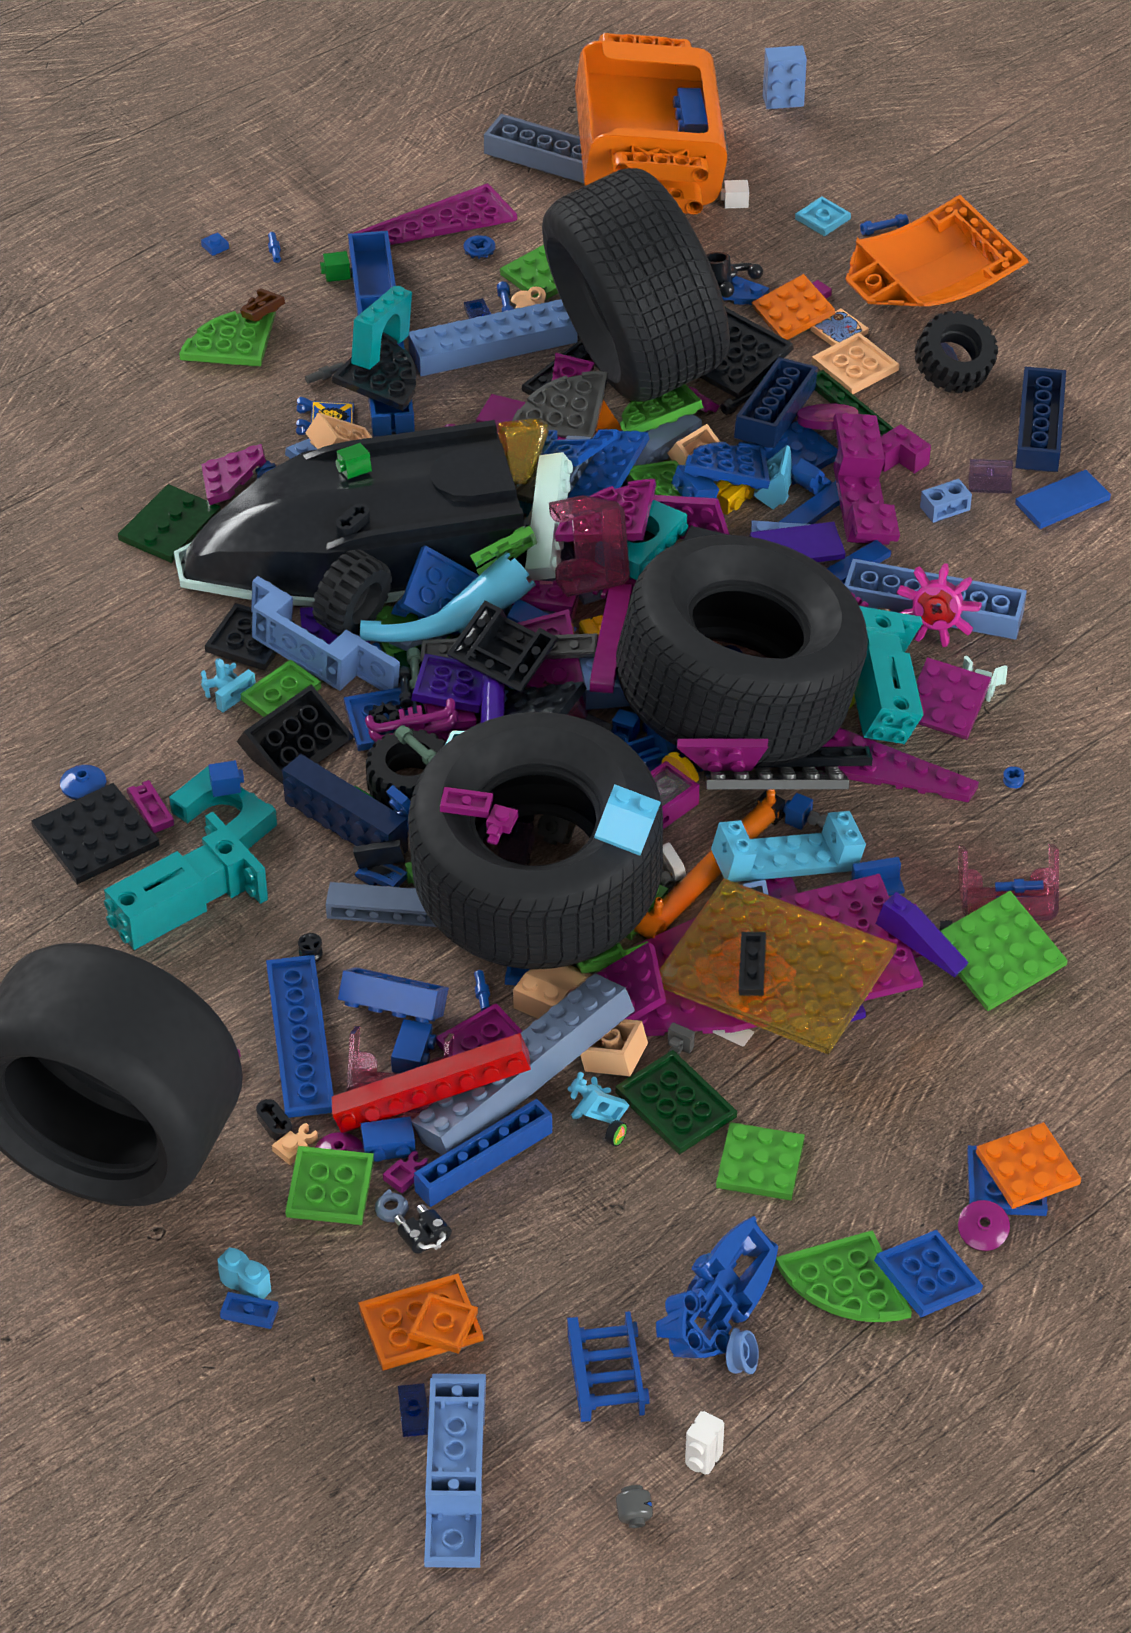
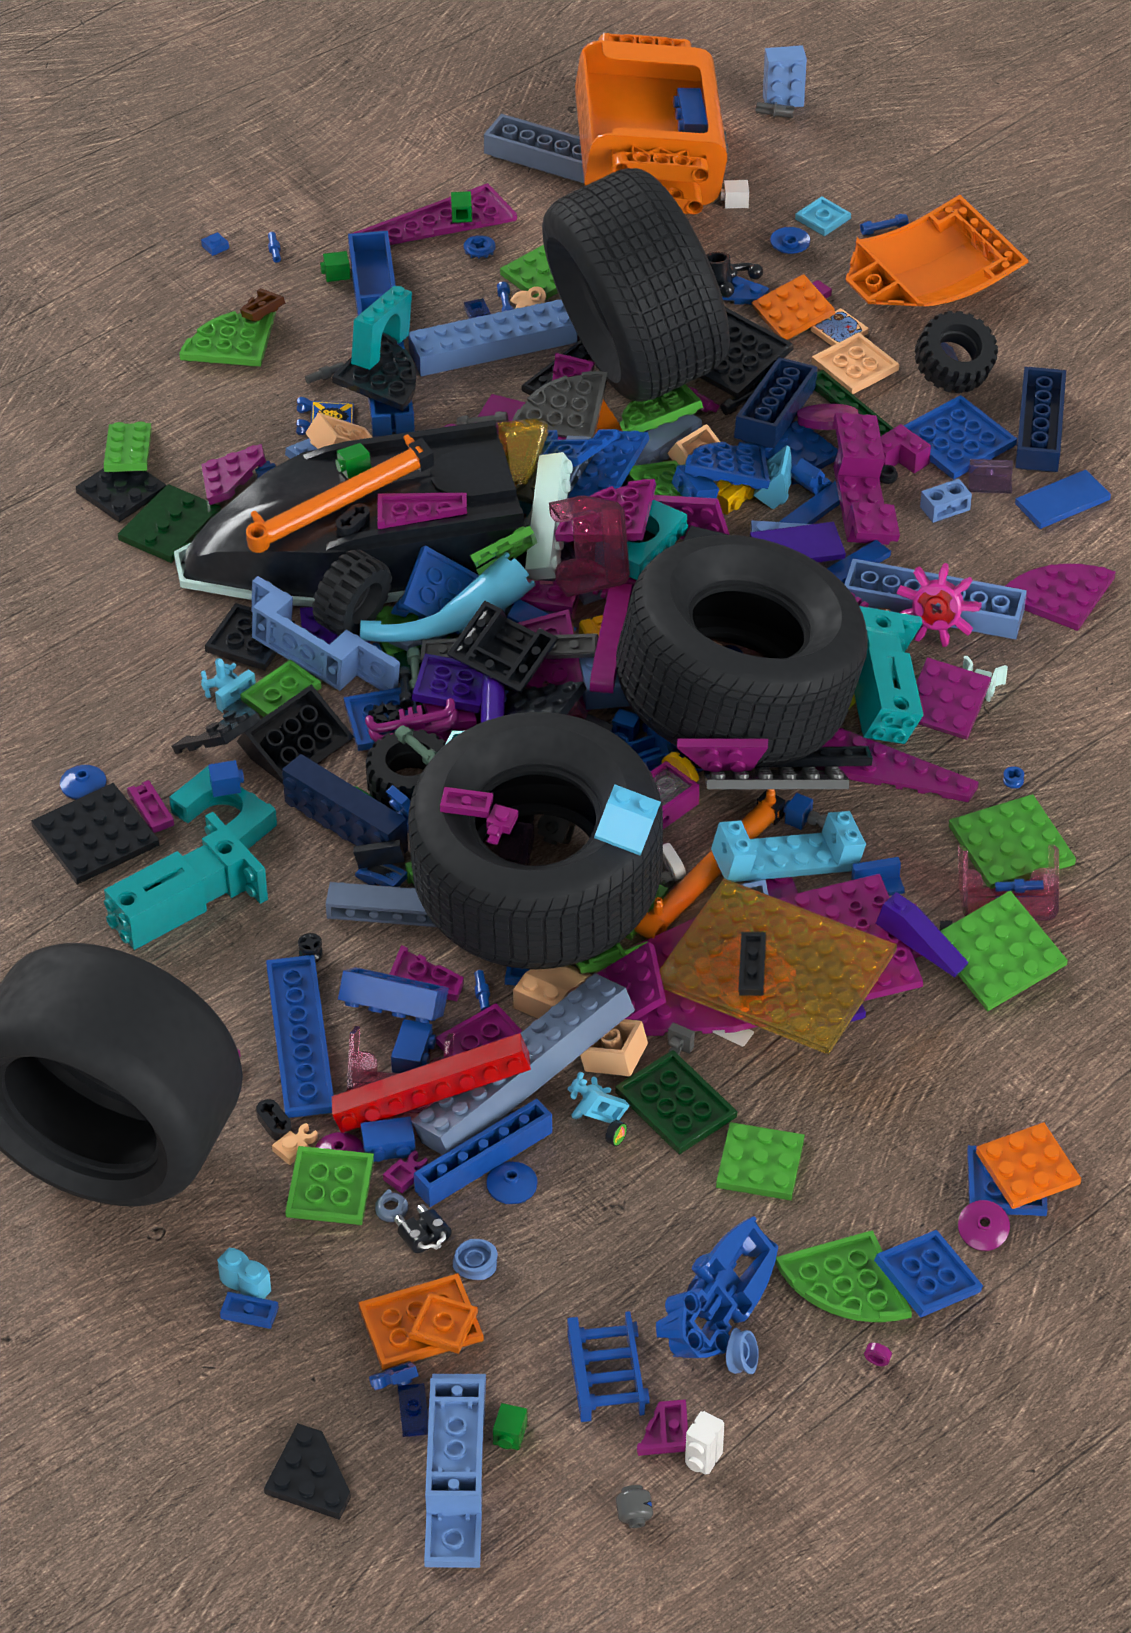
none -> black plate [75,468,166,522]
none -> bright green plate [104,421,152,472]
none -> black wing [171,700,261,754]
none -> orange piece [246,434,434,553]
none -> black plate [264,1423,351,1520]
none -> blue plate [369,1361,419,1390]
none -> magenta wing [378,493,467,529]
none -> magenta wing [389,945,464,1002]
none -> green brick [451,191,472,223]
none -> medium blue piece [453,1239,498,1280]
none -> dark grey bar [457,411,509,426]
none -> blue dish [487,1162,537,1204]
none -> green brick [493,1403,528,1450]
none -> magenta wing [637,1399,688,1456]
none -> dark grey axle [755,102,794,118]
none -> blue dish [770,227,810,254]
none -> magenta tile [864,1343,892,1366]
none -> black plate [879,465,898,484]
none -> blue plate [904,395,1017,480]
none -> bright green plate [949,794,1076,891]
none -> magenta plate [1005,563,1116,631]

